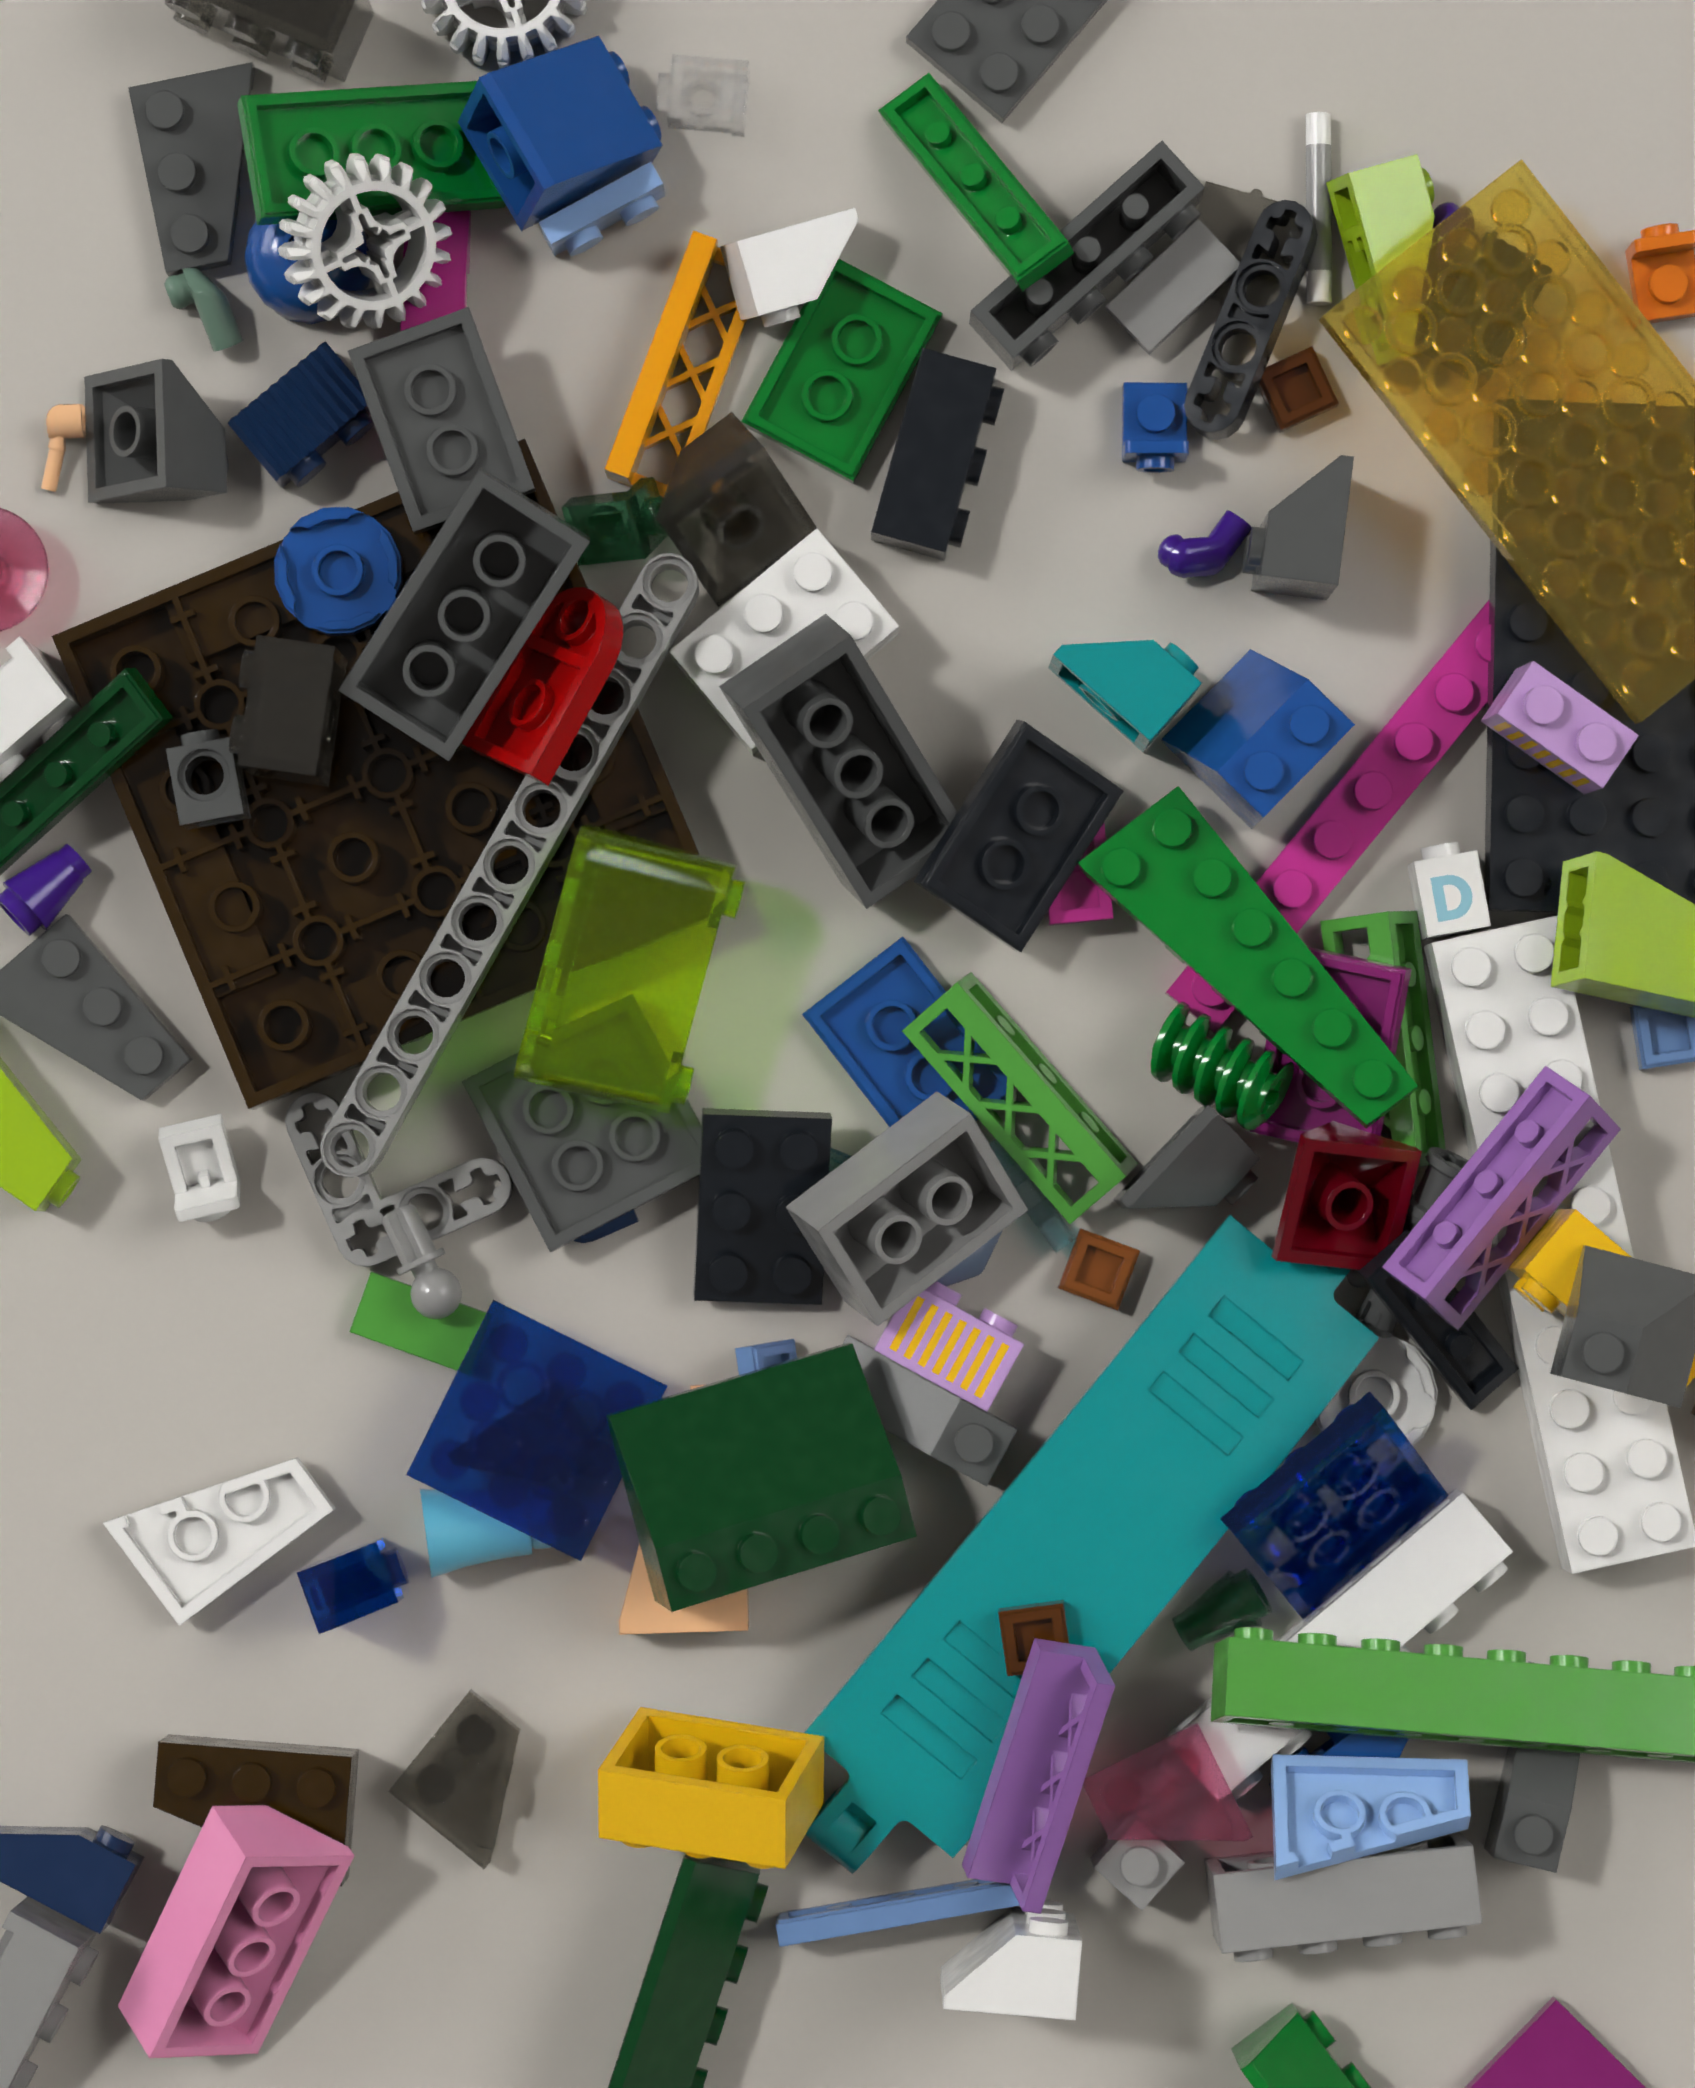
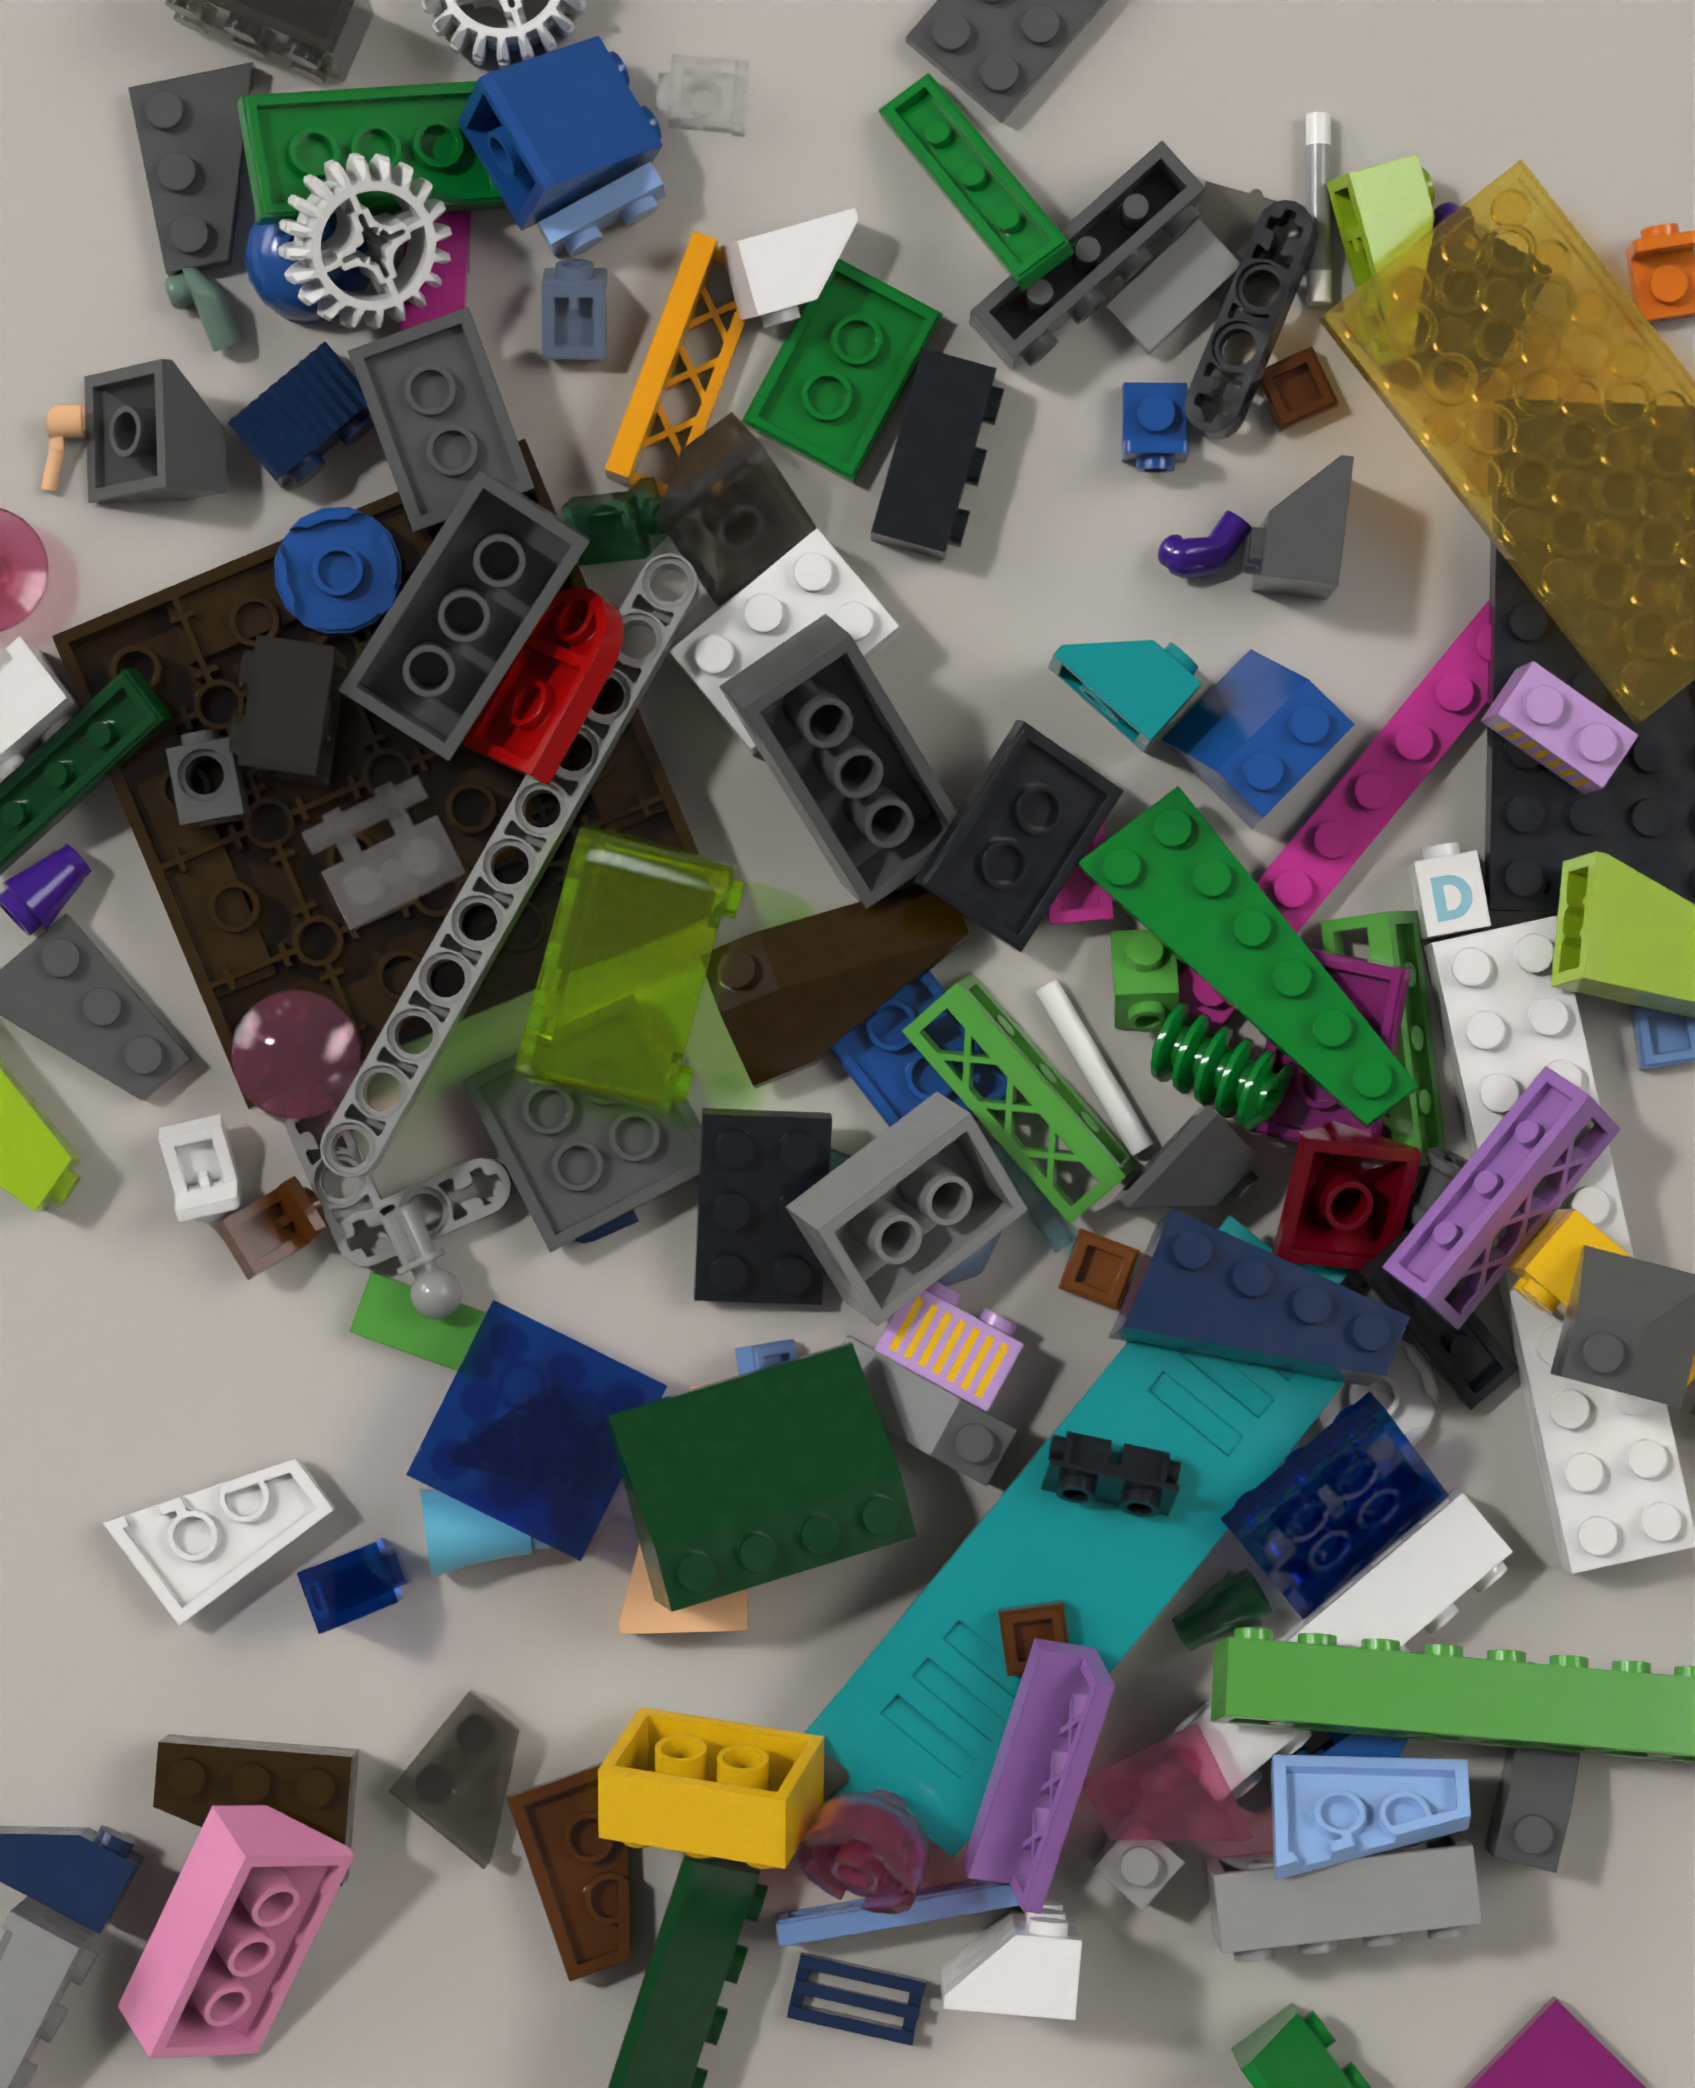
none -> reddish brown bracket [215,1176,327,1280]
none -> clear pink dish [231,990,361,1119]
none -> clear plate [302,775,467,931]
none -> reddish brown wing [506,1762,631,1982]
none -> sand blue bracket [541,259,608,360]
none -> dark brown wedge [698,885,970,1089]
none -> dark blue tile [787,1951,926,2046]
none -> clear pink cylinder [796,1789,930,1914]
none -> white bar [1035,979,1154,1156]
none -> black hinge [1041,1431,1181,1517]
none -> dark blue wedge [1109,1209,1410,1386]
none -> bright green bracket [1110,929,1179,1032]

